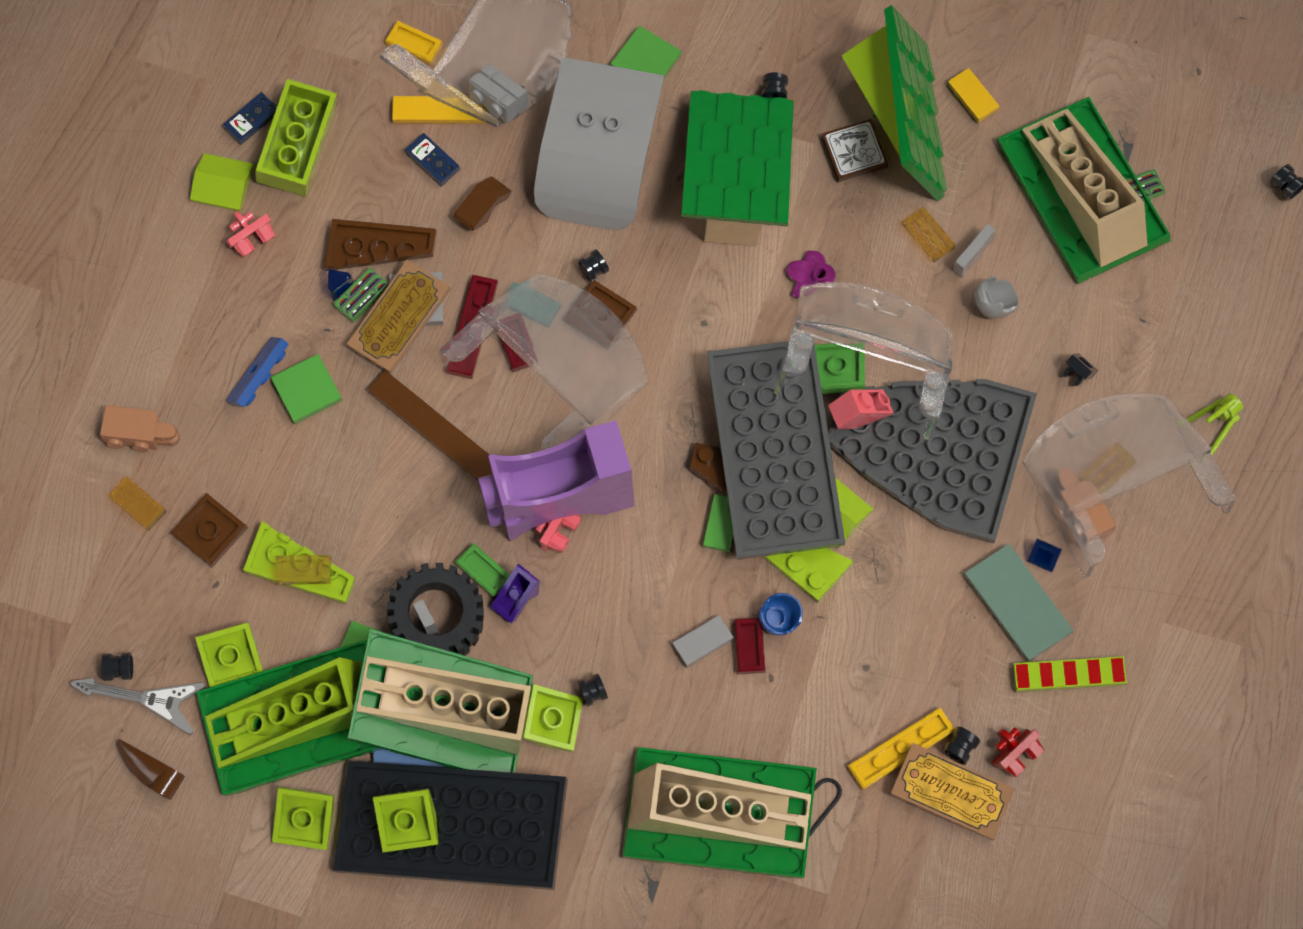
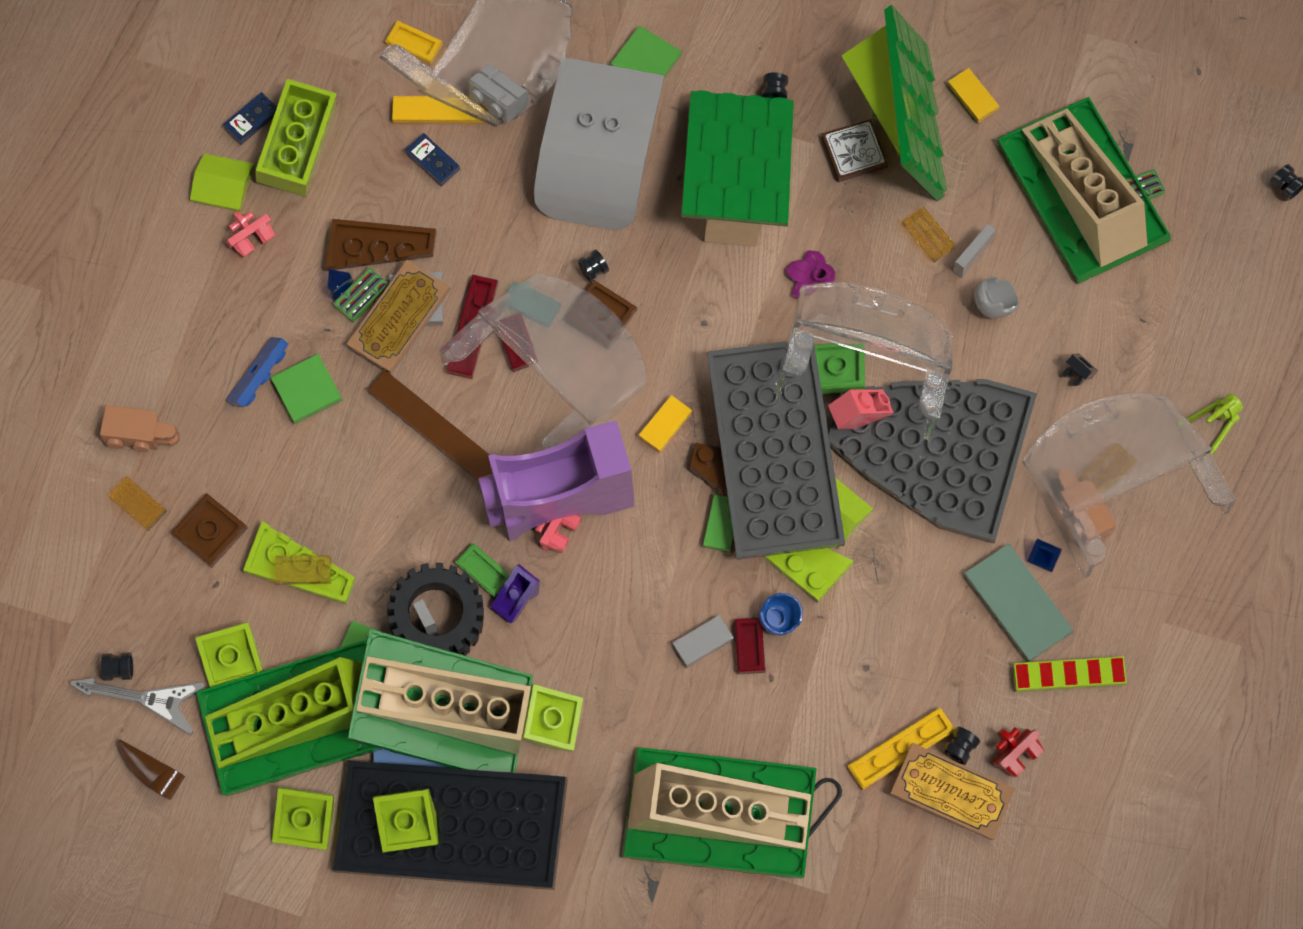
reddish brown slope [453,176,512,231] -> none
black wheel [577,673,608,707] -> none
none -> yellow tile [639,395,692,453]

